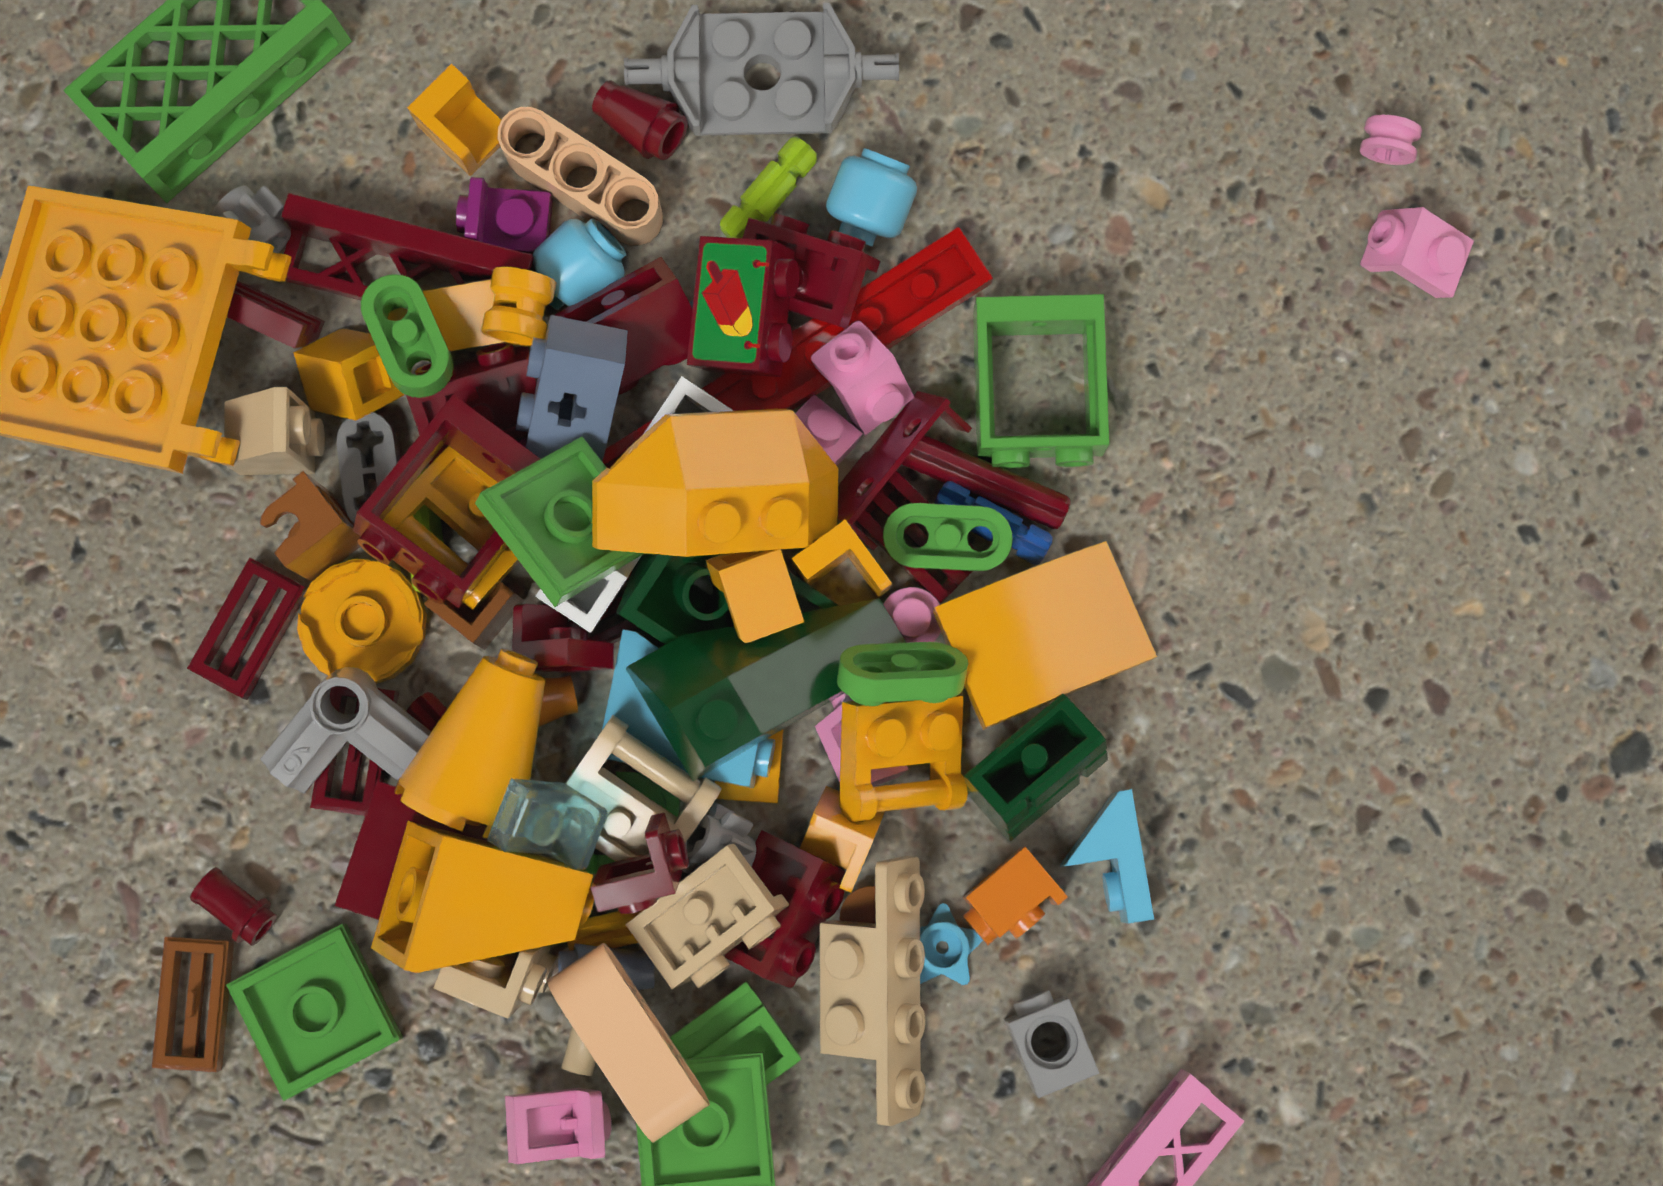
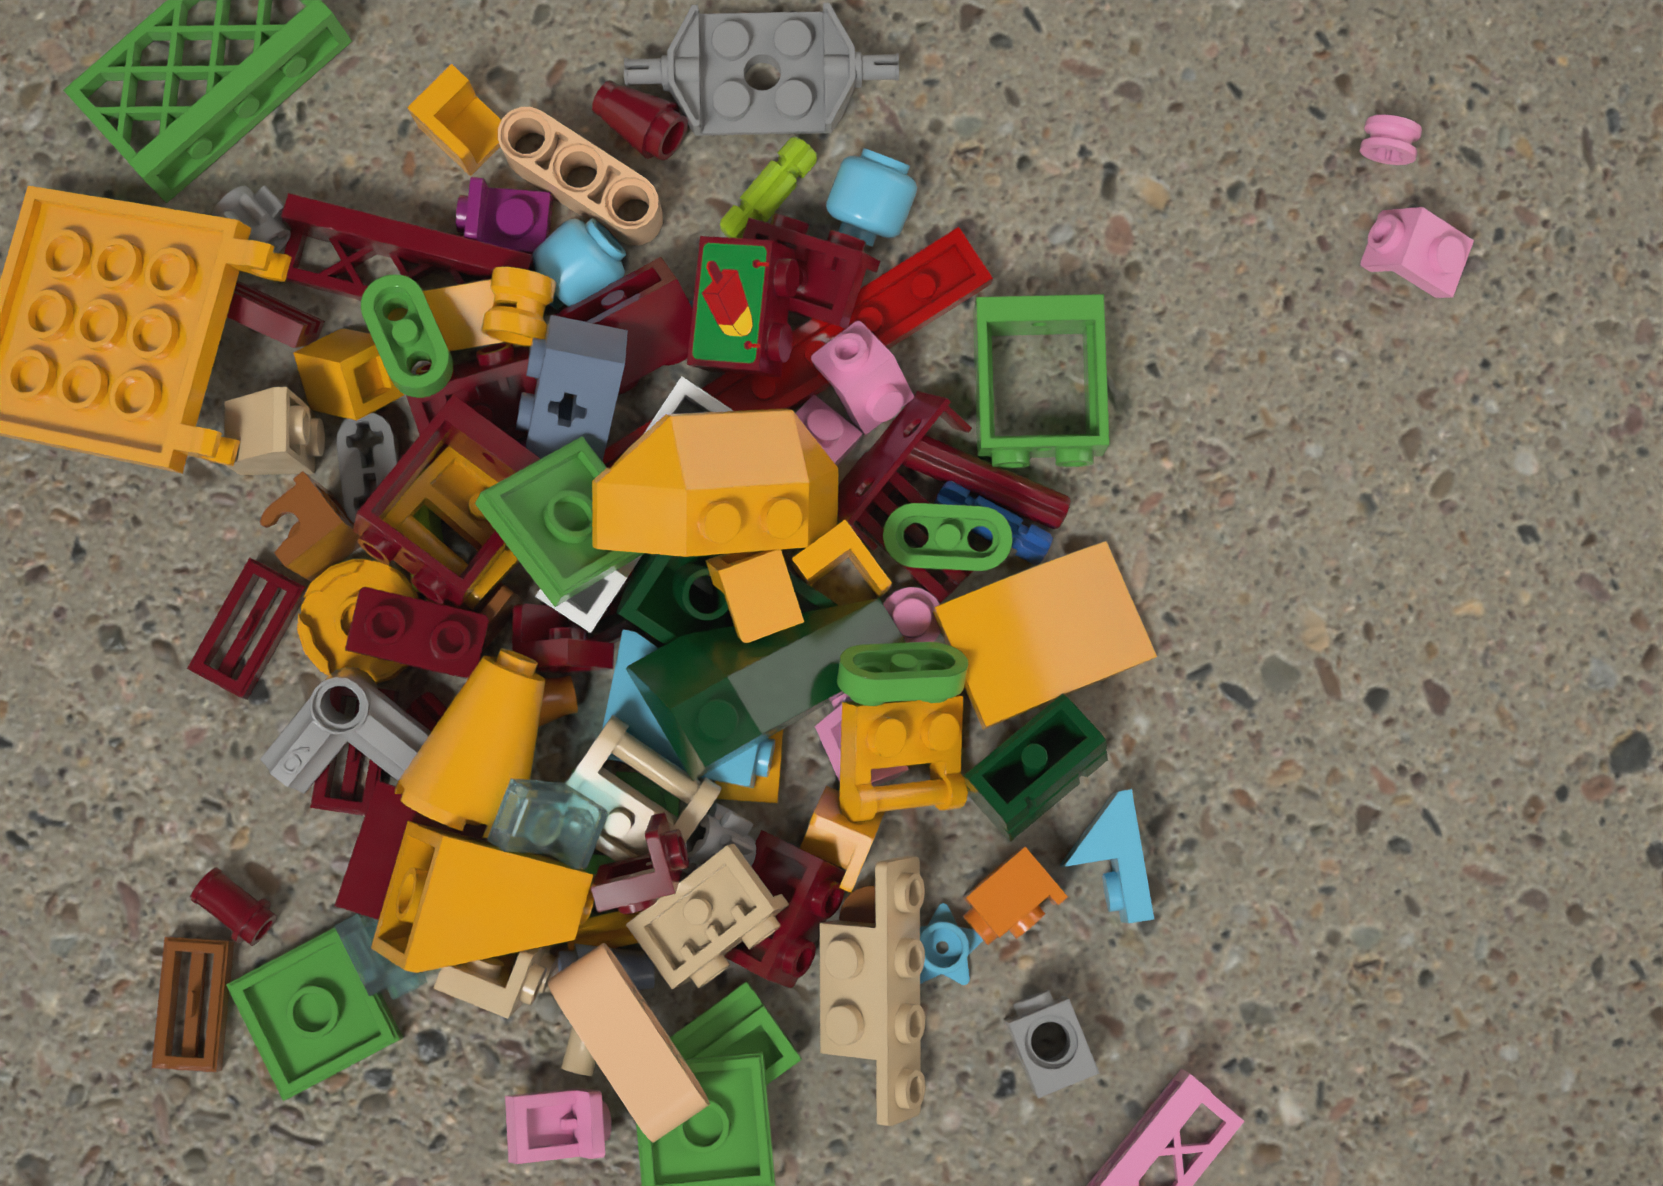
none -> clear light blue bracket [334,914,428,1000]
none -> dark red bracket [345,587,489,679]

